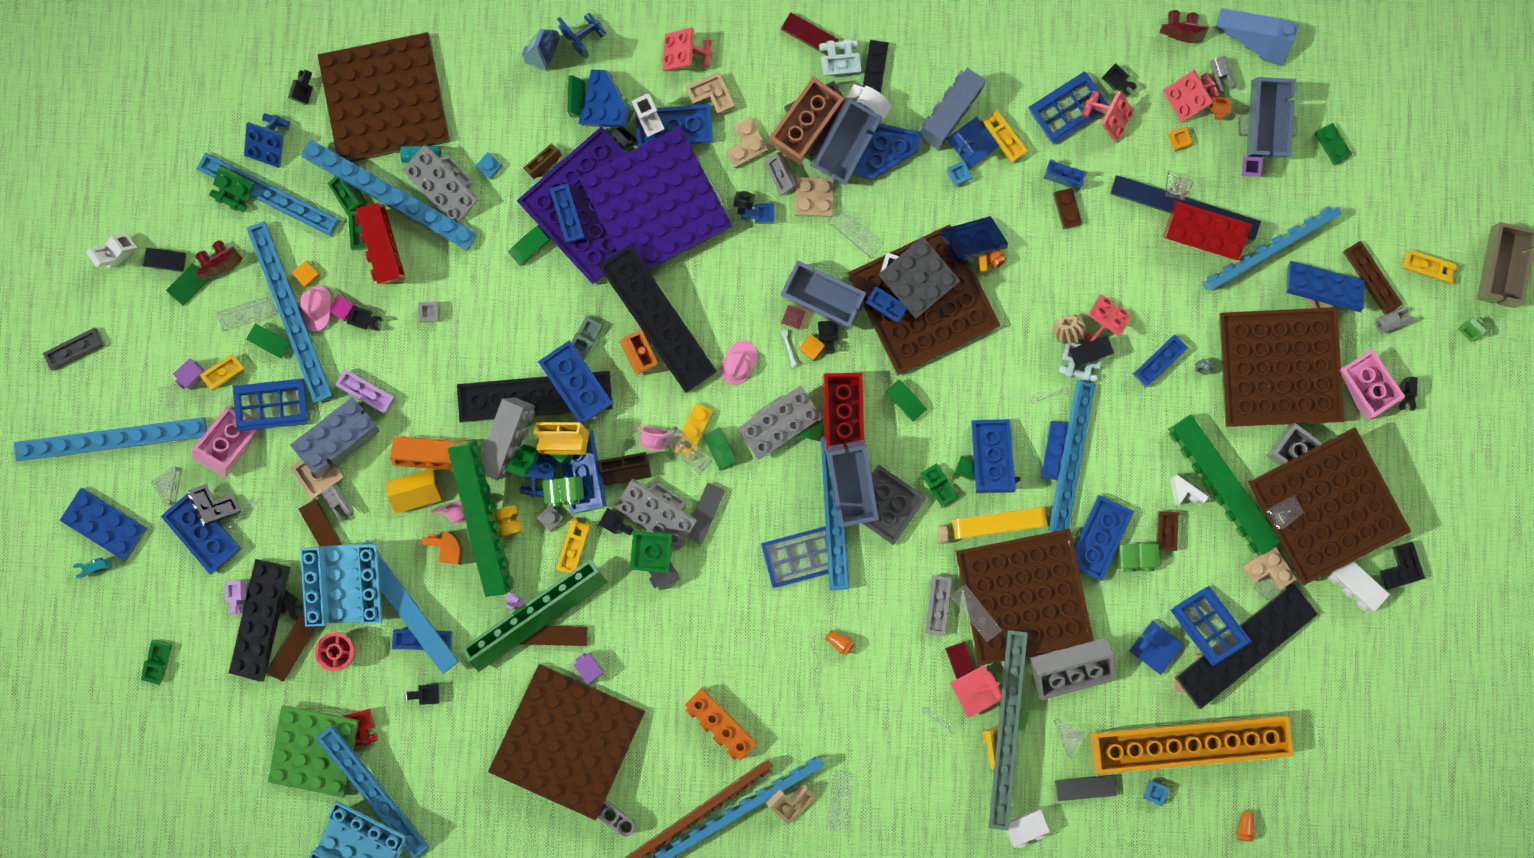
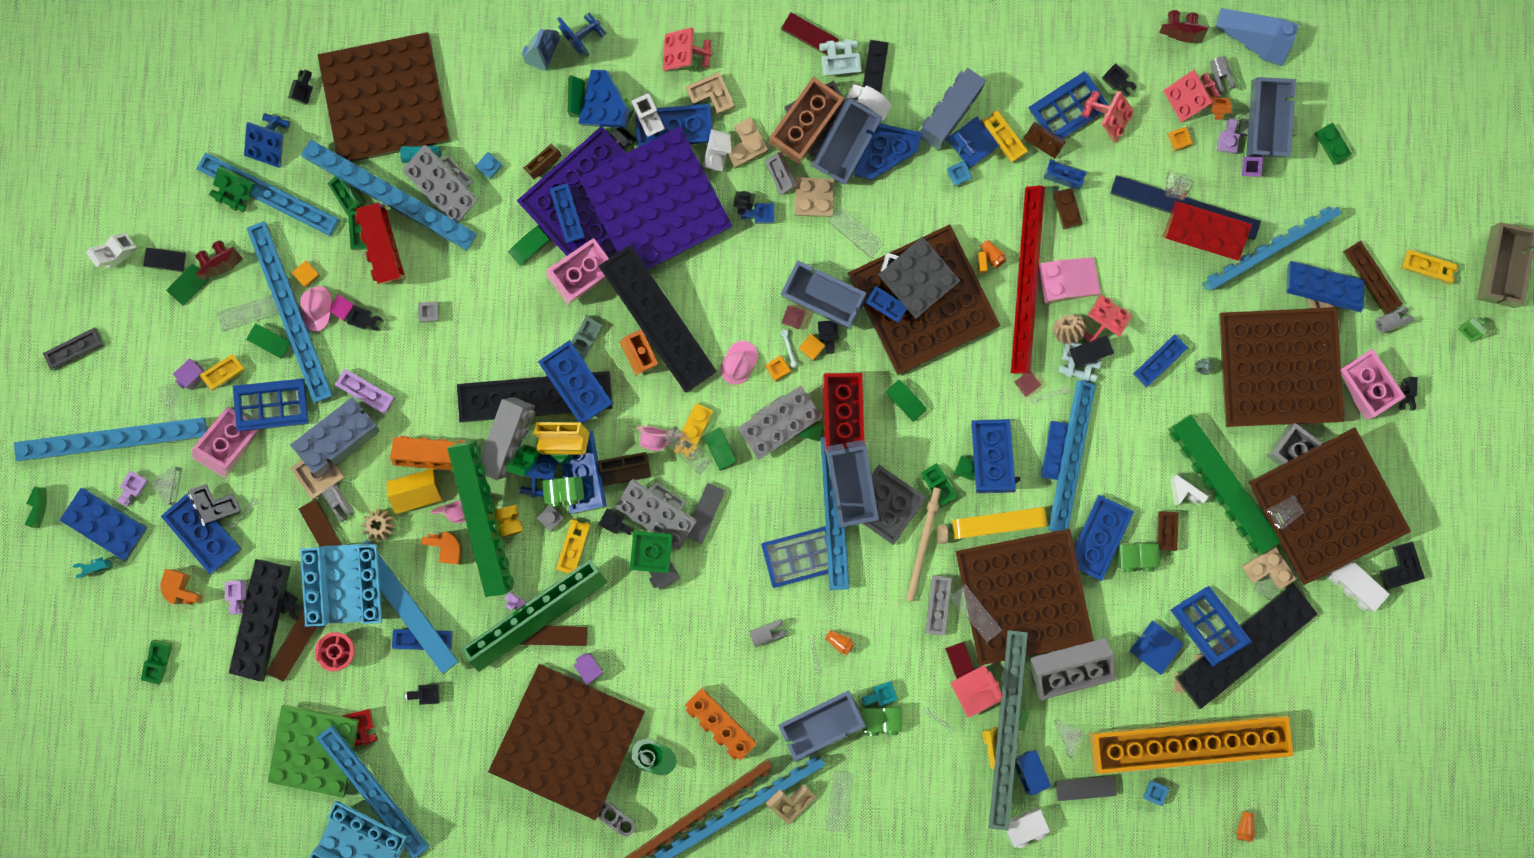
clear blue tile [940,216,1008,262] -> none
none -> green slope [24,486,47,528]
none -> lavender plate [117,471,149,507]
none -> orange brick [160,569,203,605]
none -> tan gear [361,509,395,542]
none -> bright pink slope [545,238,609,305]
none -> green piece [631,739,677,776]
none -> white slope [703,130,732,171]
none -> light grey hinge [749,619,787,647]
none -> light orange tile [765,355,791,382]
none -> sand blue piece [778,691,868,762]
none -> teal plate [861,681,898,706]
none -> bright green brick [862,706,902,736]
none -> tan bar [906,488,941,602]
none -> red plate [1011,185,1045,375]
none -> clear pink tile [1014,372,1041,397]
none -> blue hinge [1015,750,1052,795]
none -> reddish brown plate [1023,122,1066,159]
none -> bright pink slope [1038,257,1101,304]
none -> lavender plate [1216,118,1240,154]

